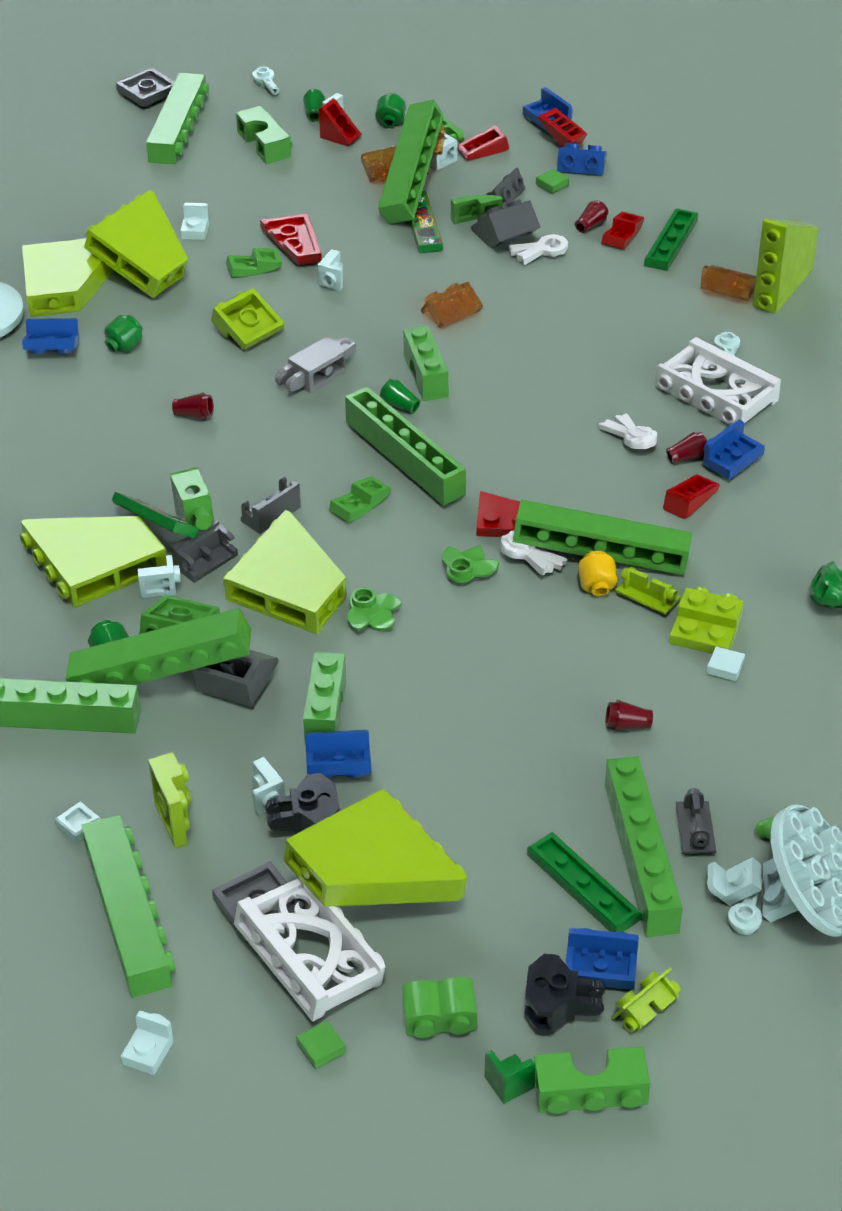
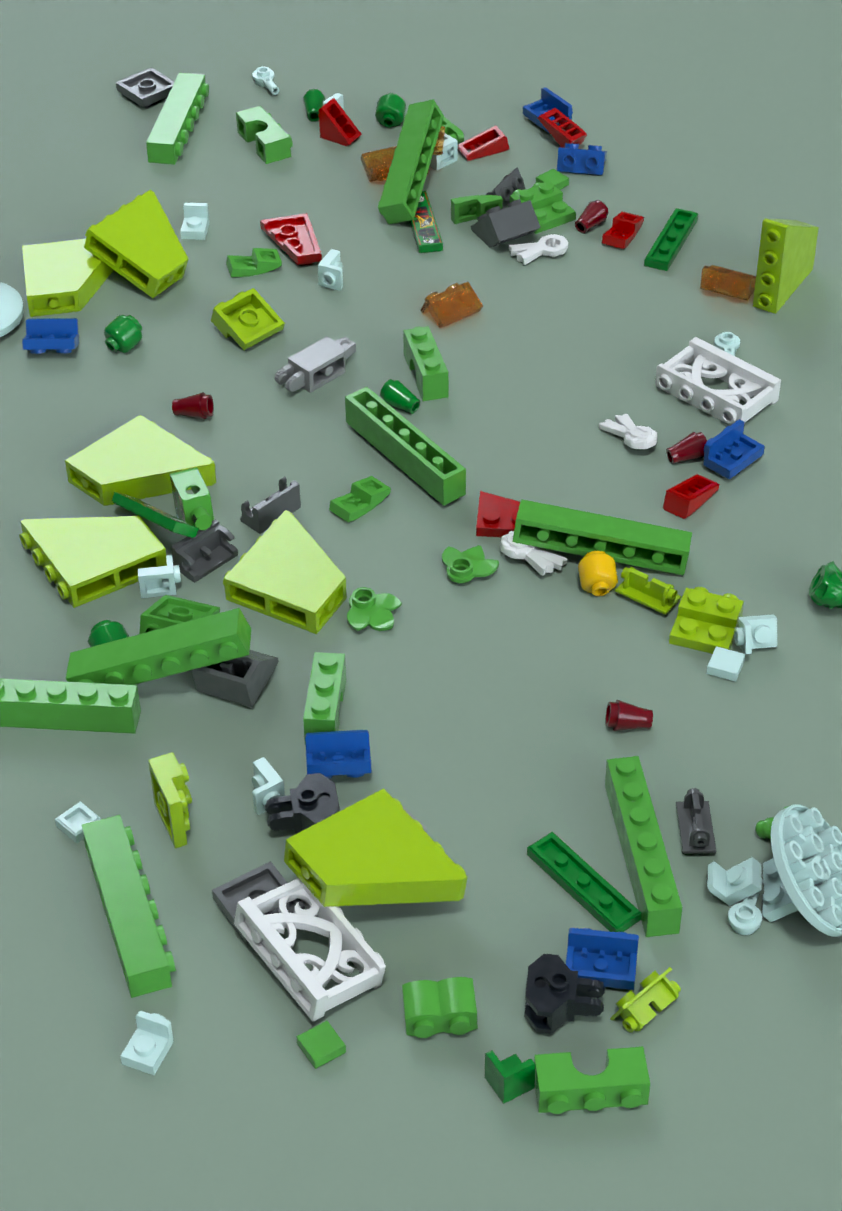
none -> slope [65,414,216,506]
none -> bright green plate [510,181,576,234]
none -> light aqua bracket [734,614,777,654]

